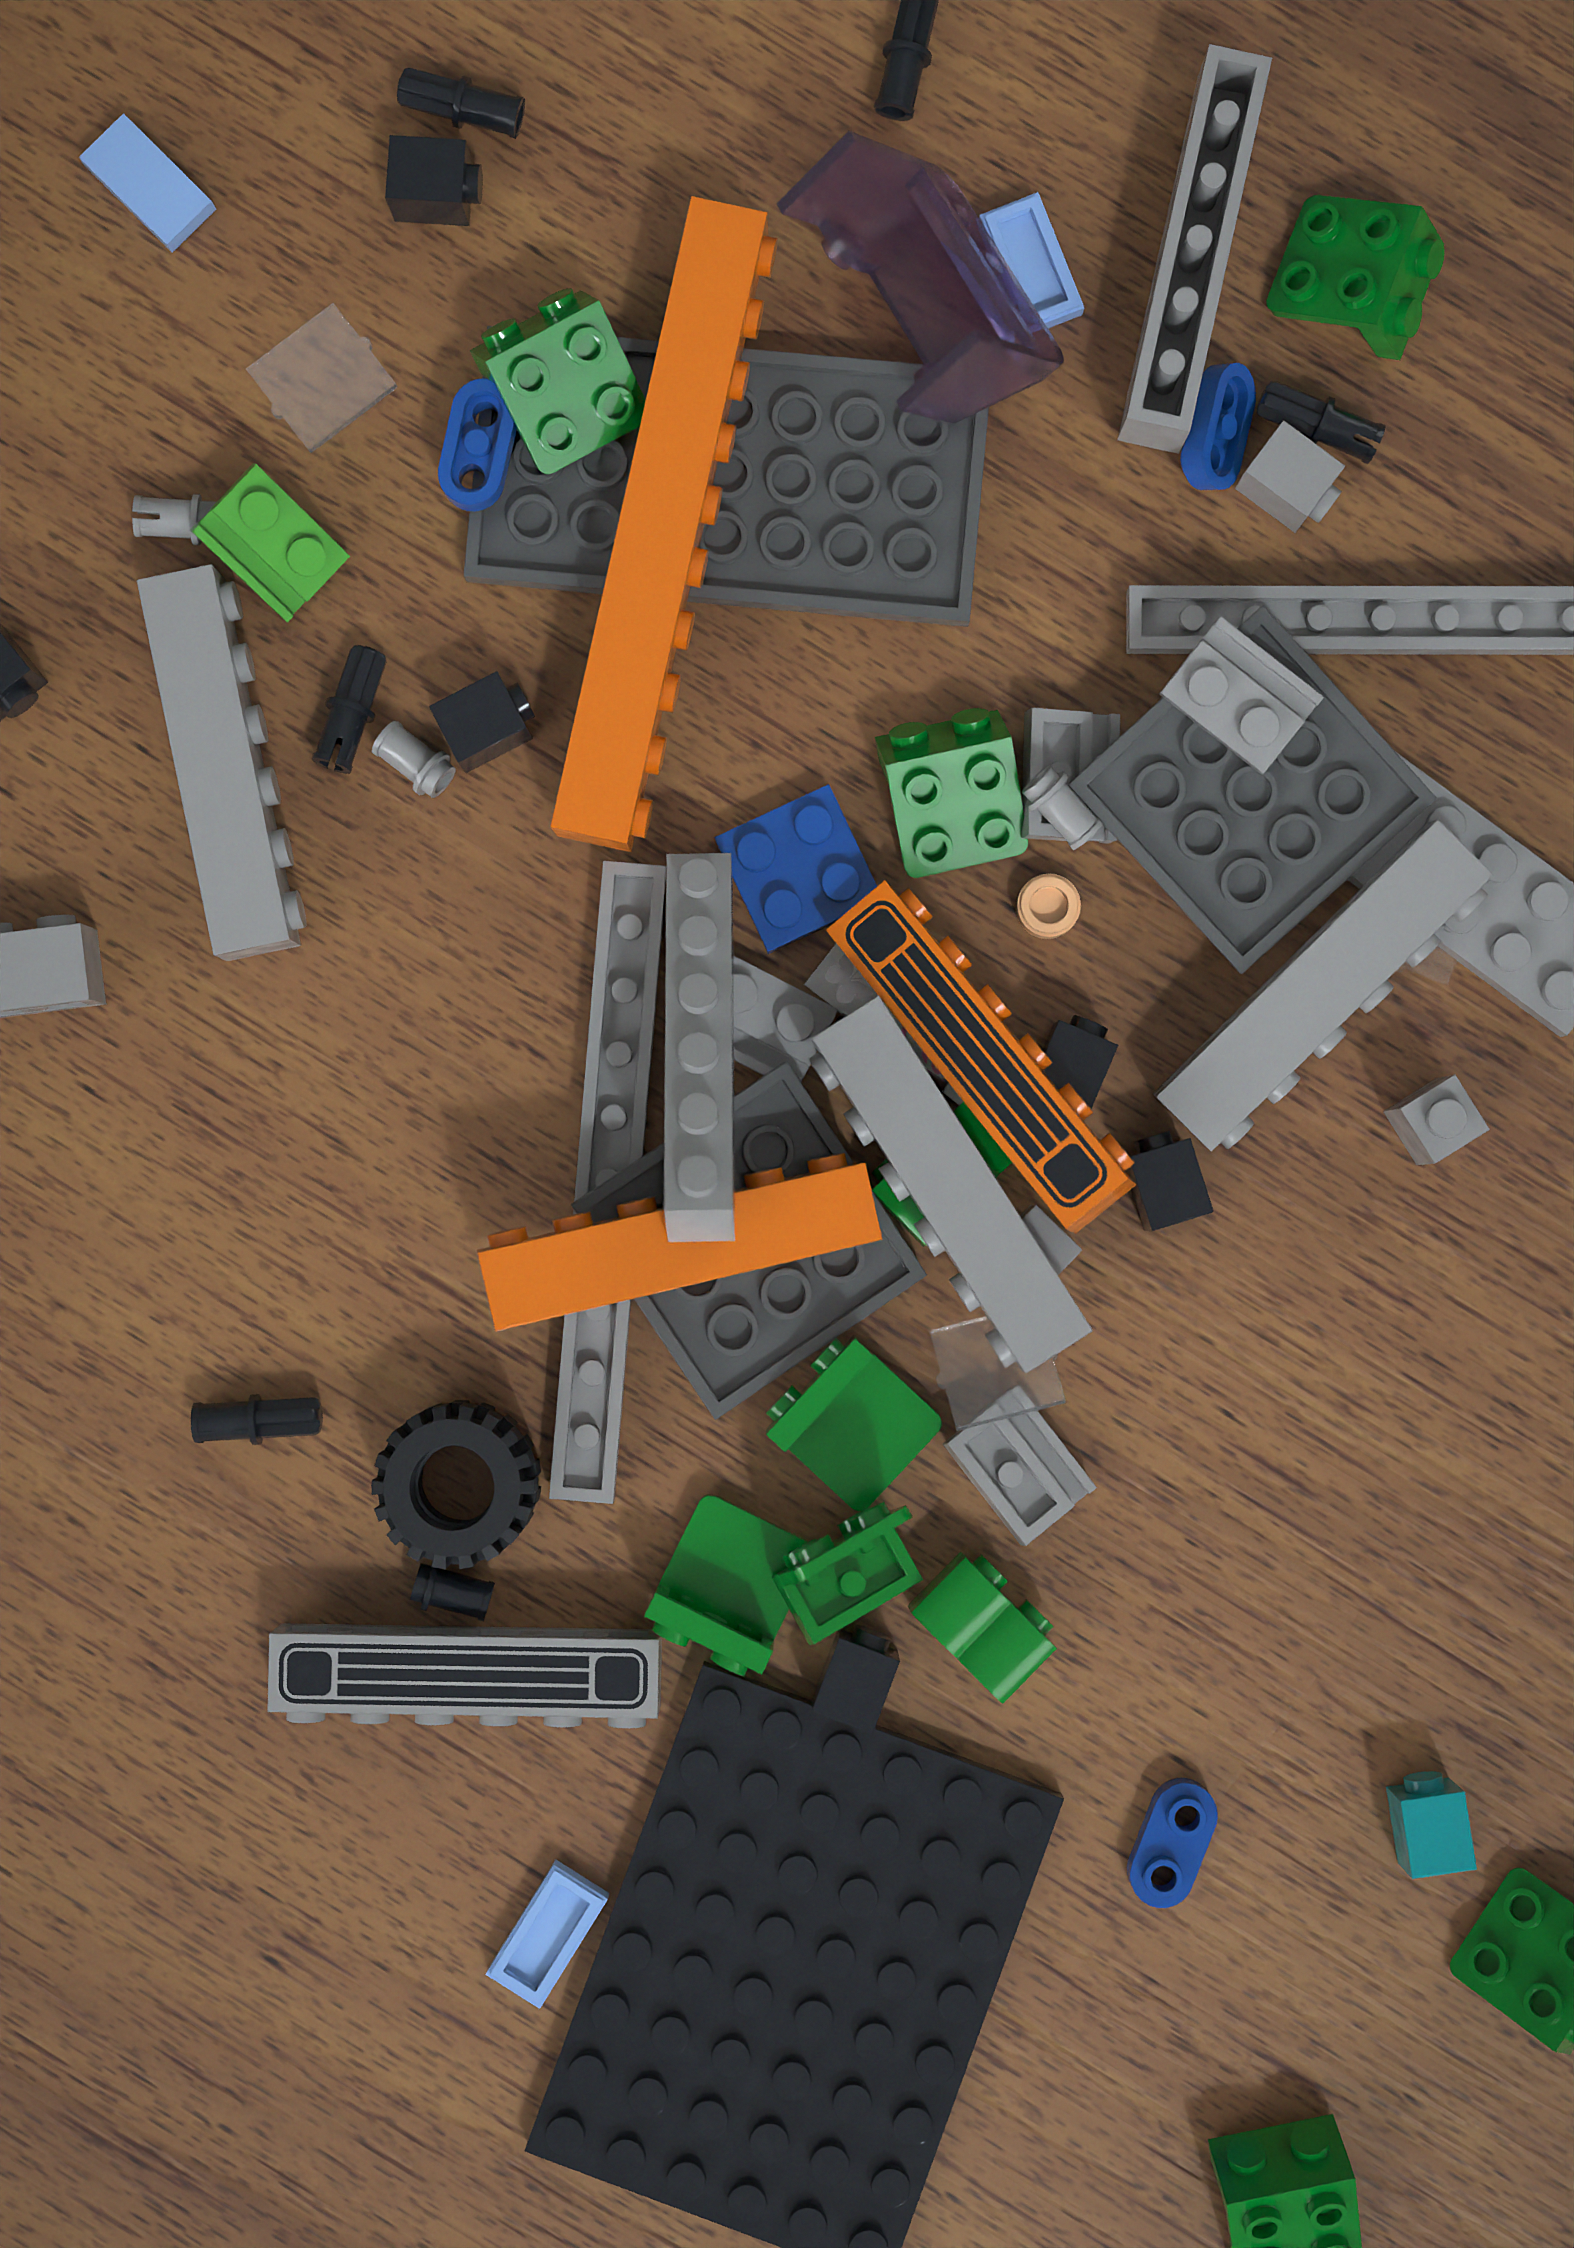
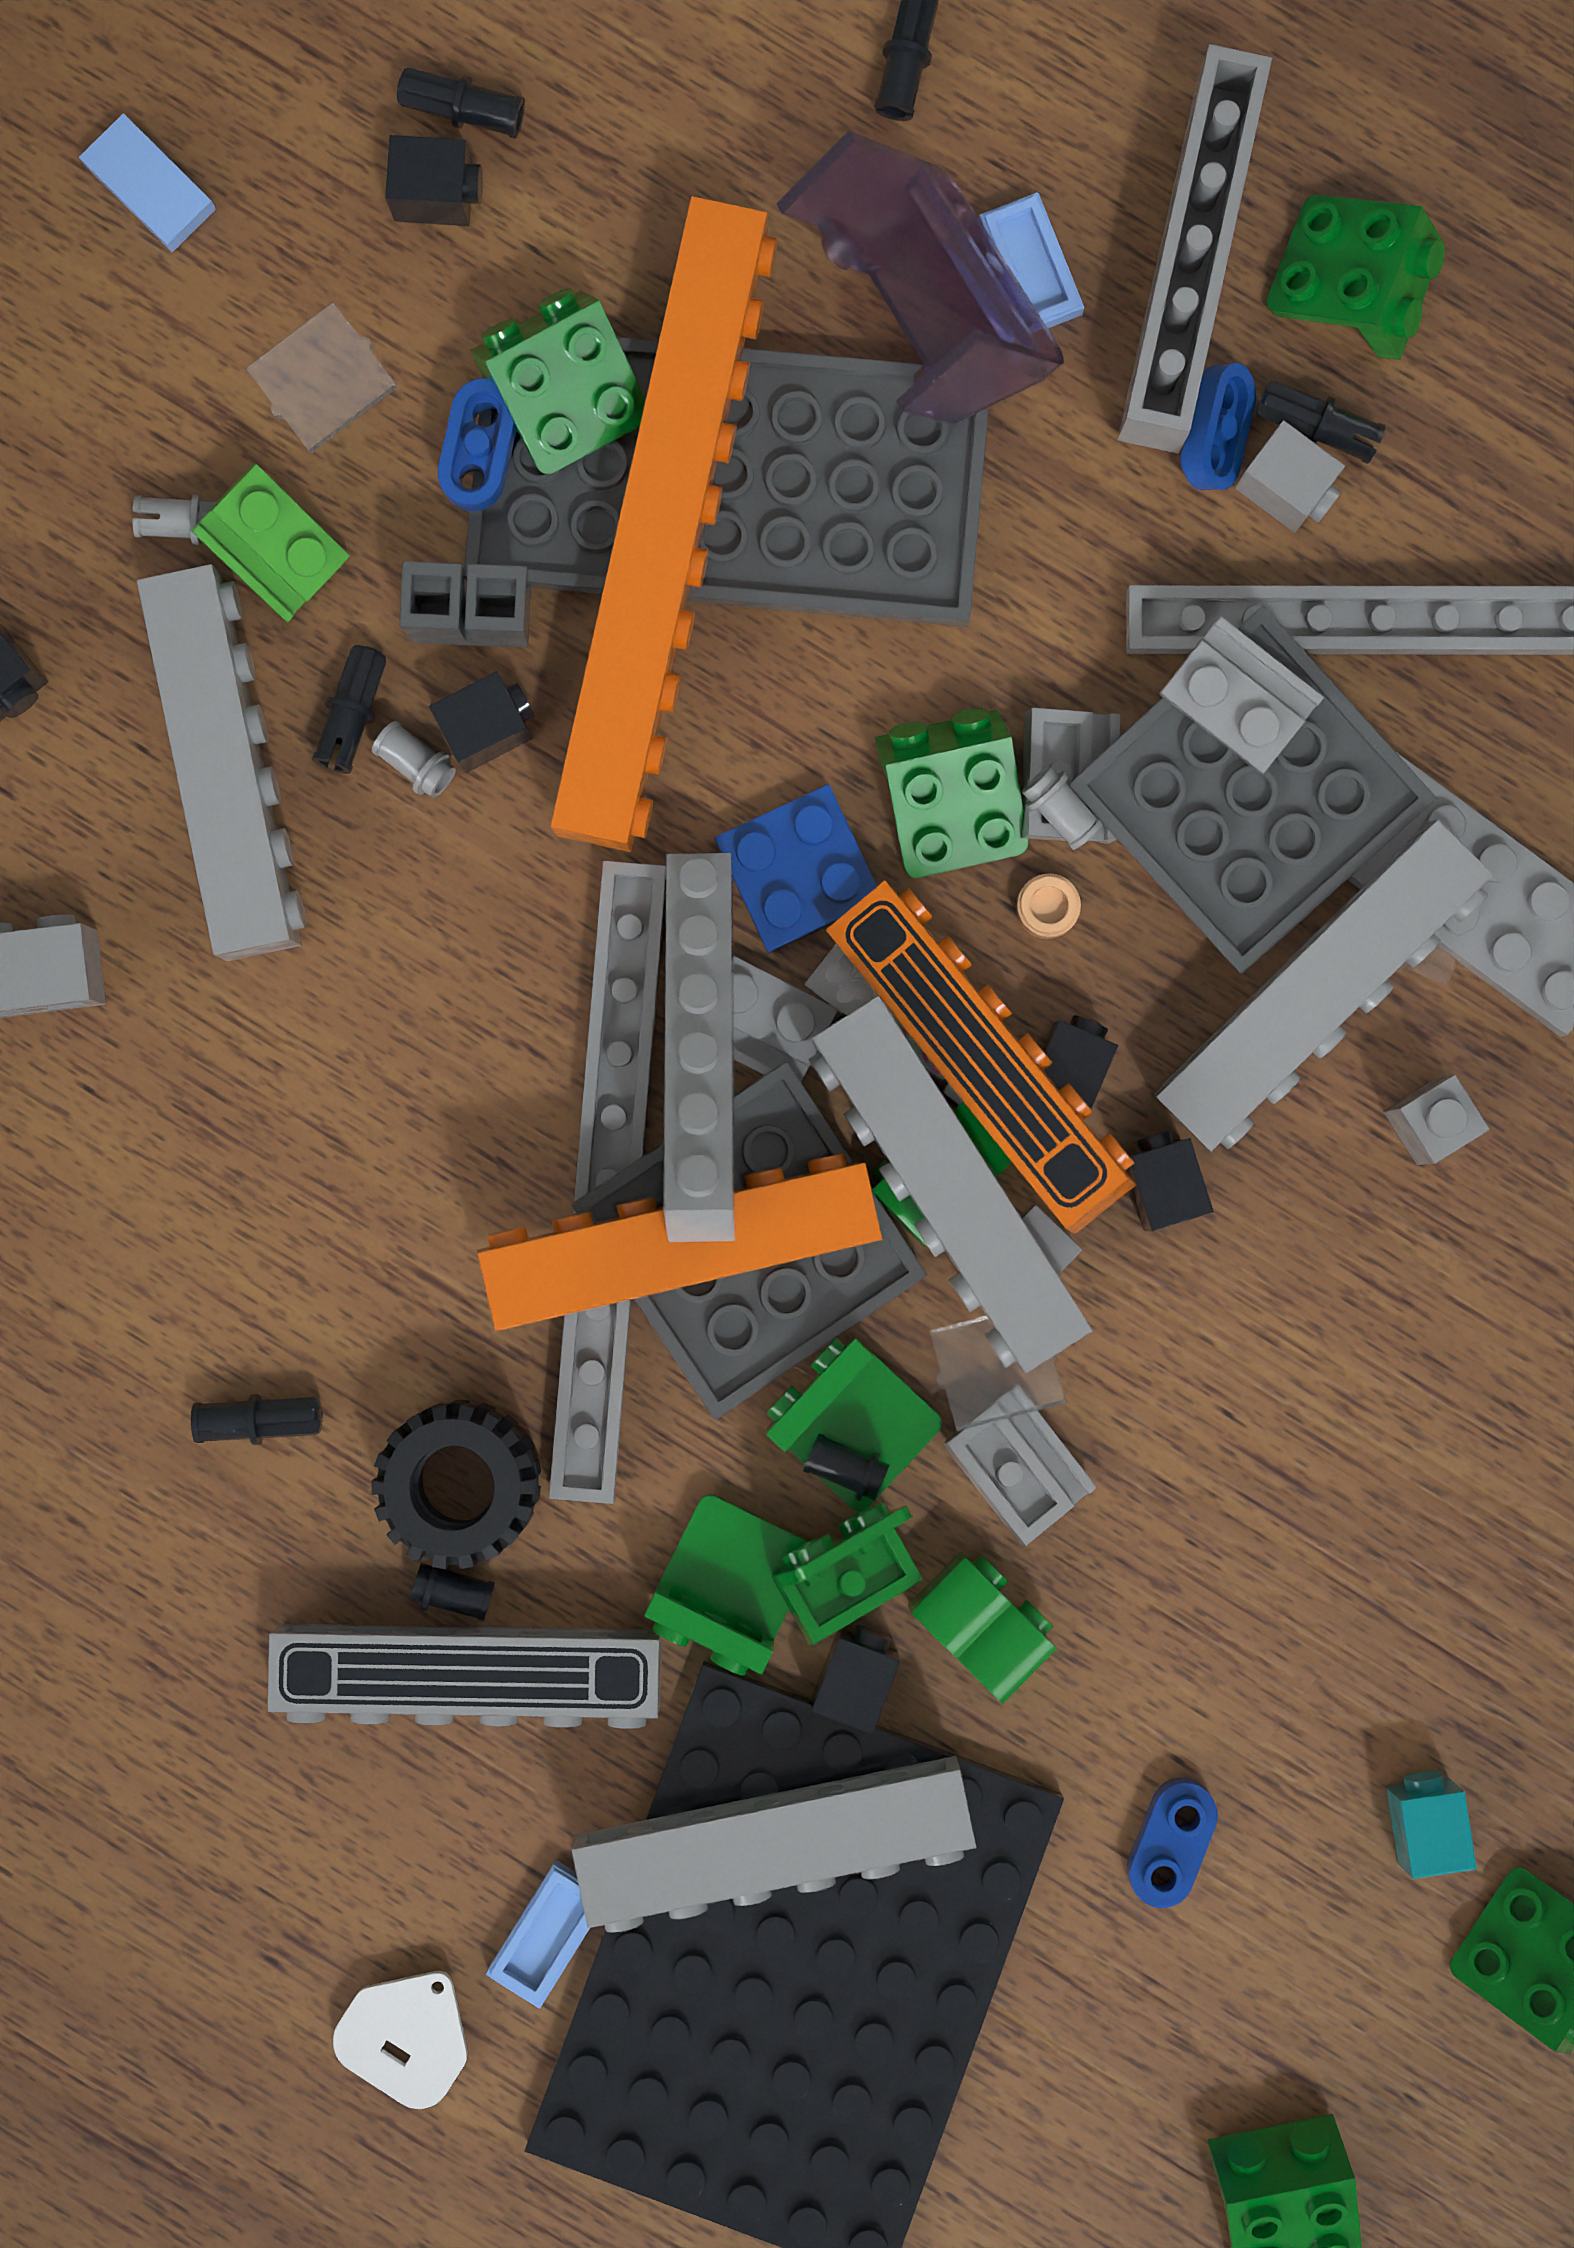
none -> white piece [333,1971,468,2109]
none -> dark grey hips [400,561,531,648]
none -> light grey brick [572,1756,976,1932]
none -> black pin [803,1433,890,1501]

